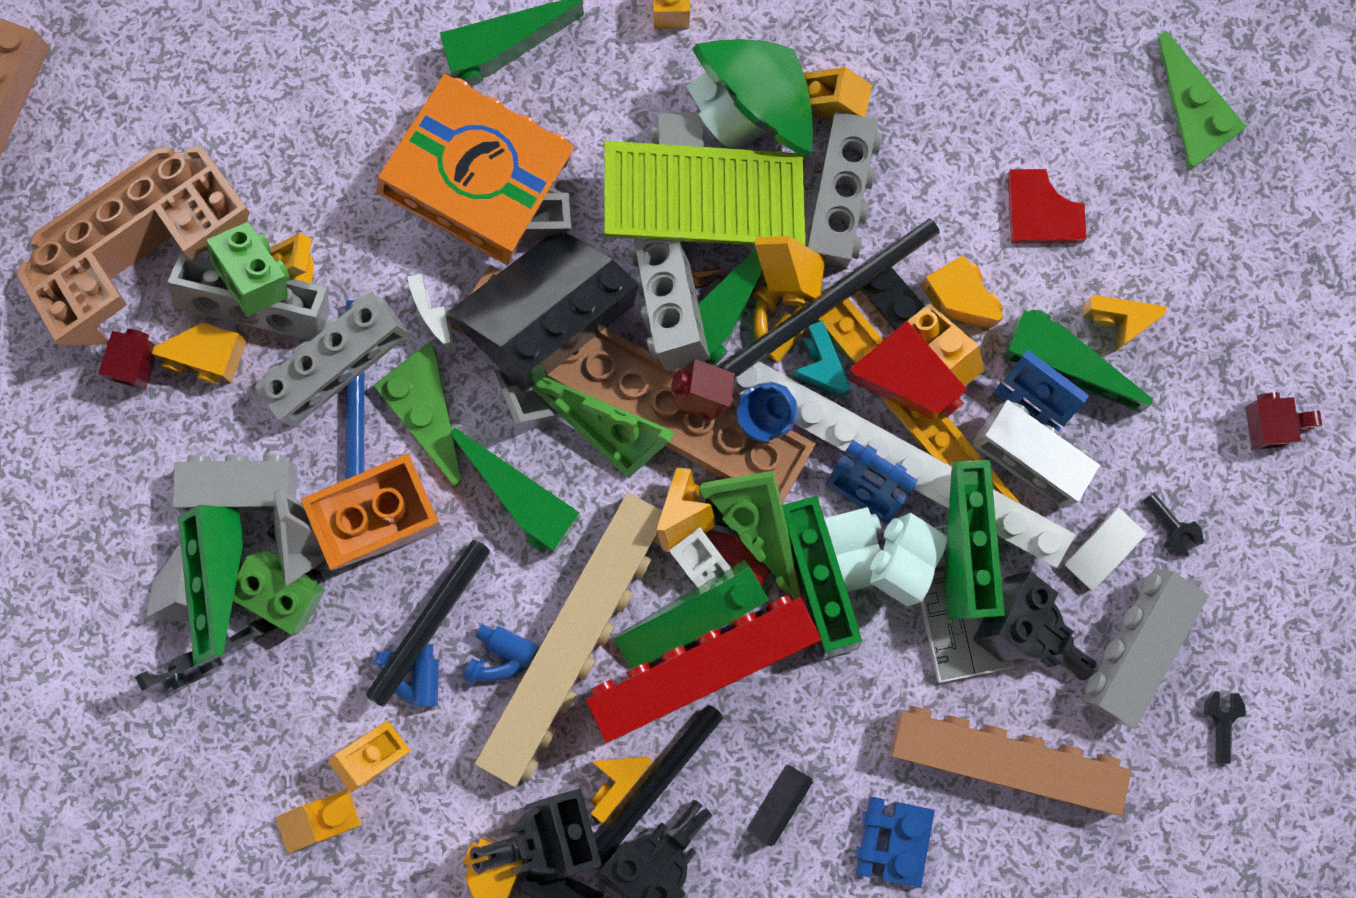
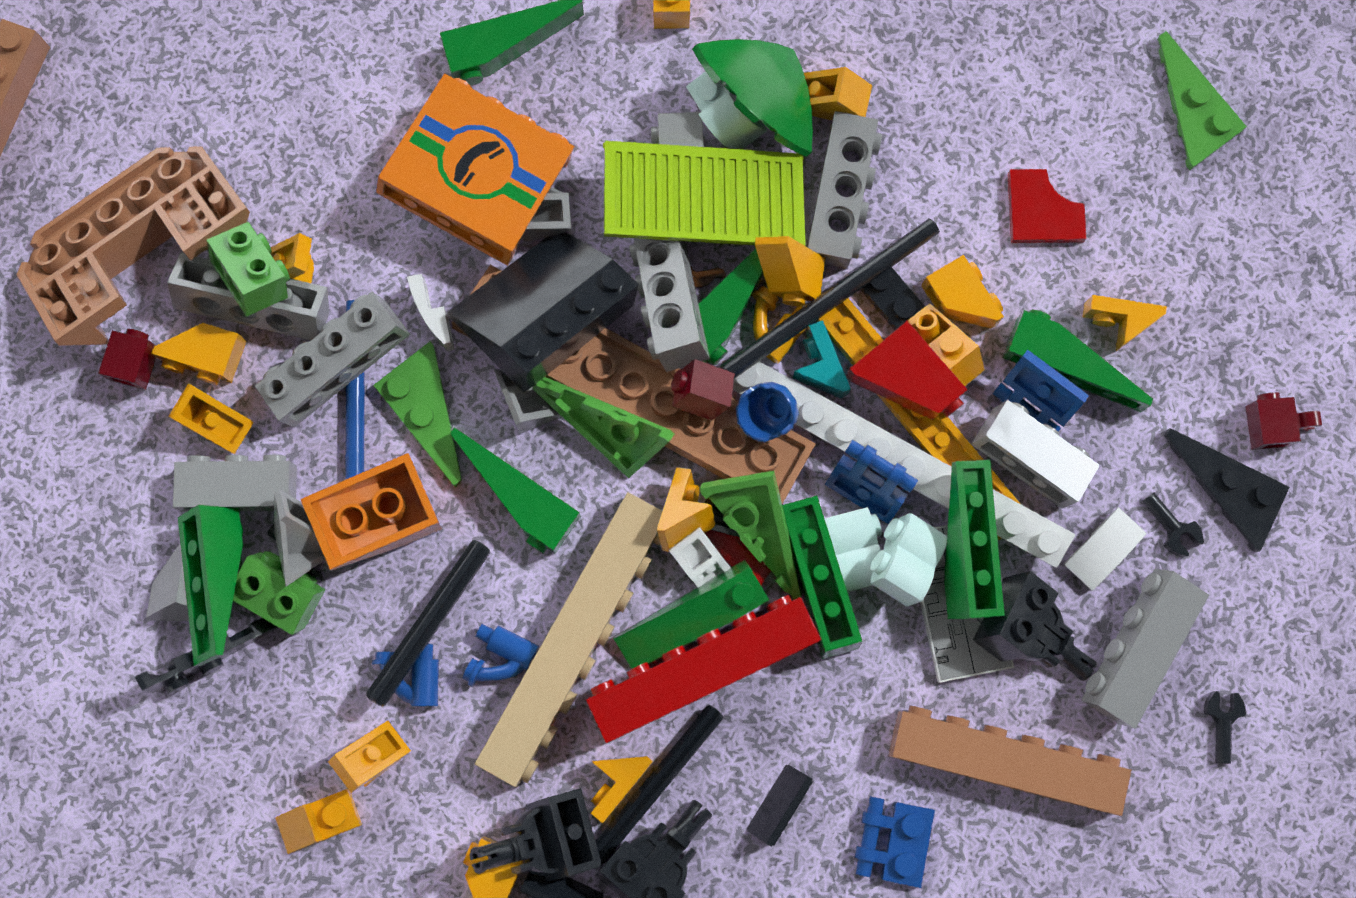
none -> light orange slope [168,384,254,454]
none -> black wing [1164,428,1290,552]

